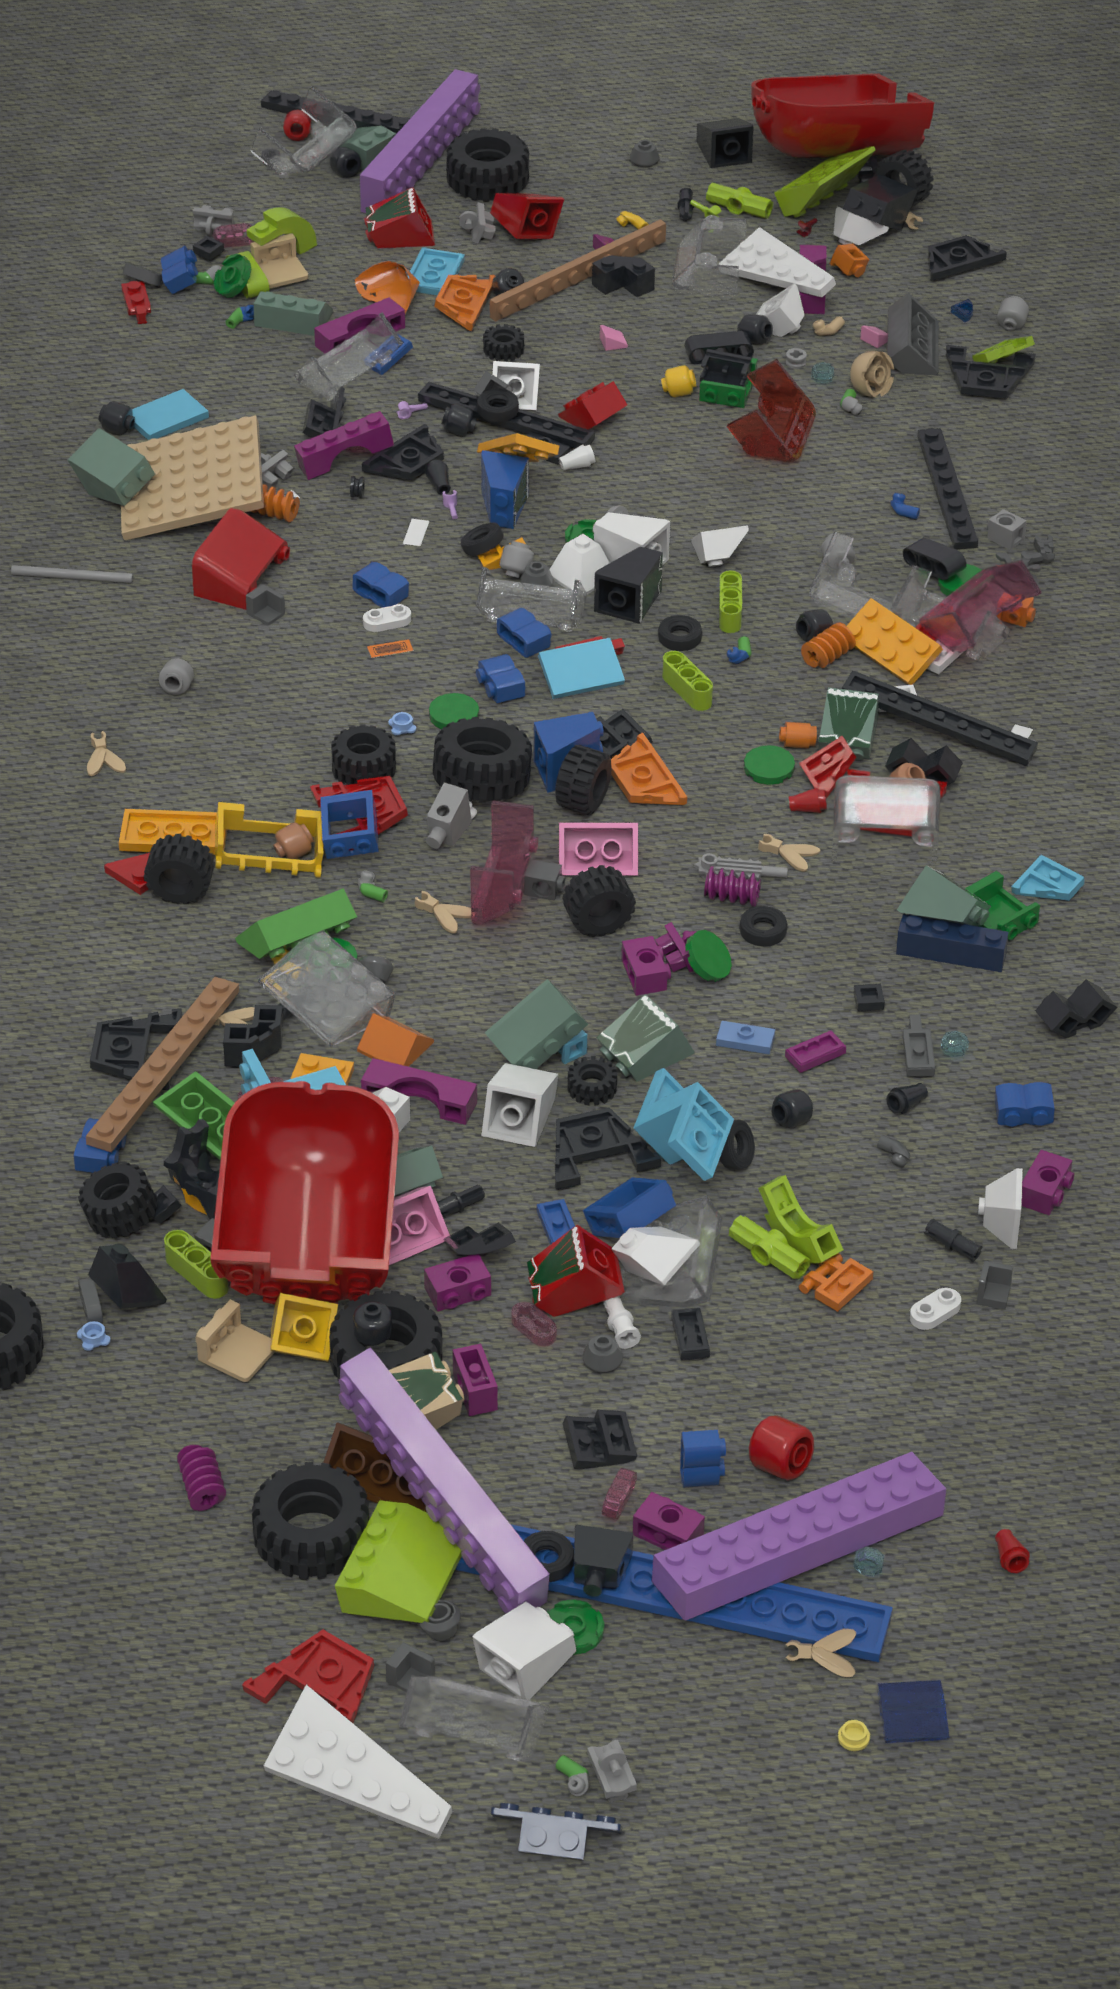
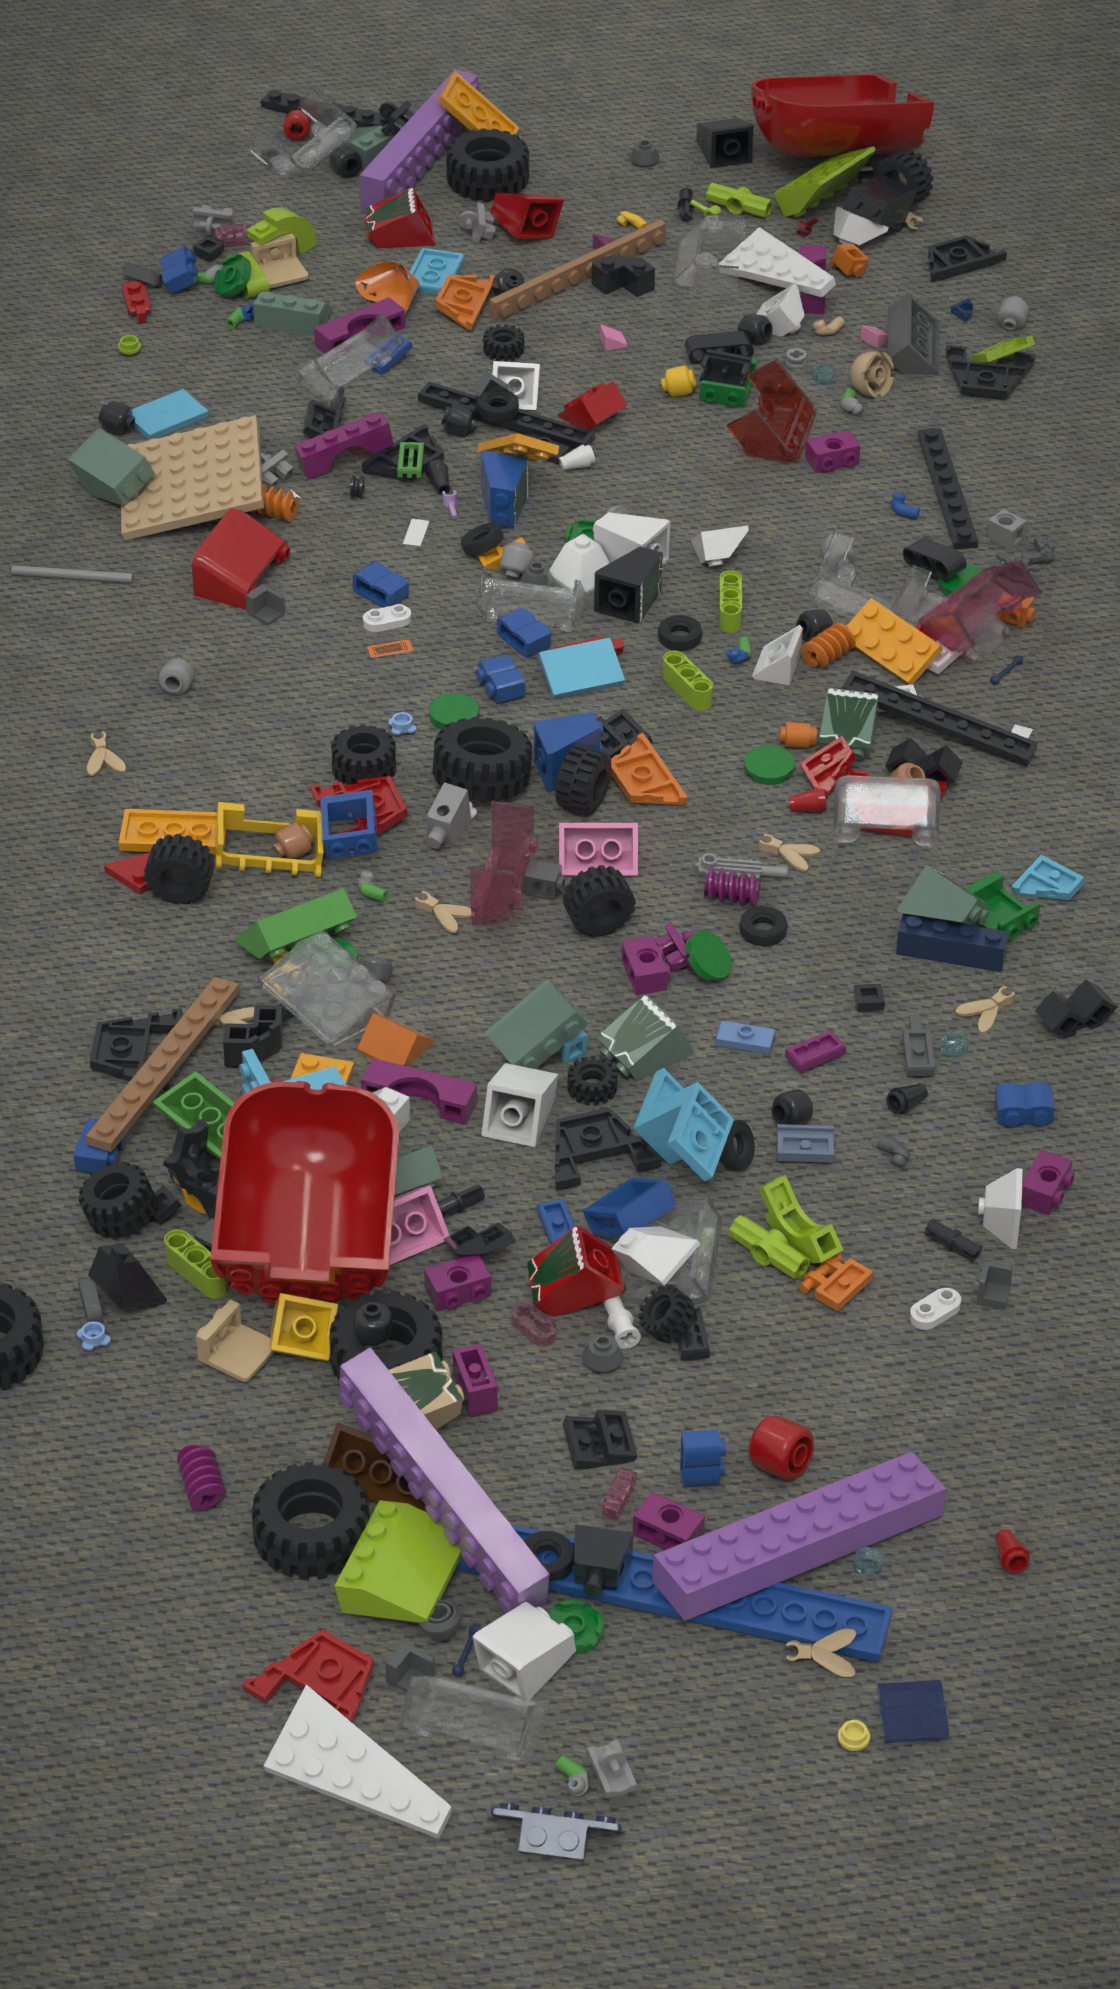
lavender hand [397,401,428,420] -> none
none -> lime plate [118,335,141,355]
none -> black hips [379,101,414,134]
none -> bright green tile [398,442,424,478]
none -> light orange plate [437,71,520,135]
none -> dark blue hinge [452,1625,481,1677]
none -> black tyre [638,1284,694,1342]
none -> white slope [752,625,803,685]
none -> sand blue plate [777,1124,834,1163]
none -> magenta brick [805,430,860,473]
none -> tan piece [956,986,1015,1033]
none -> dark blue hinge [990,655,1023,685]

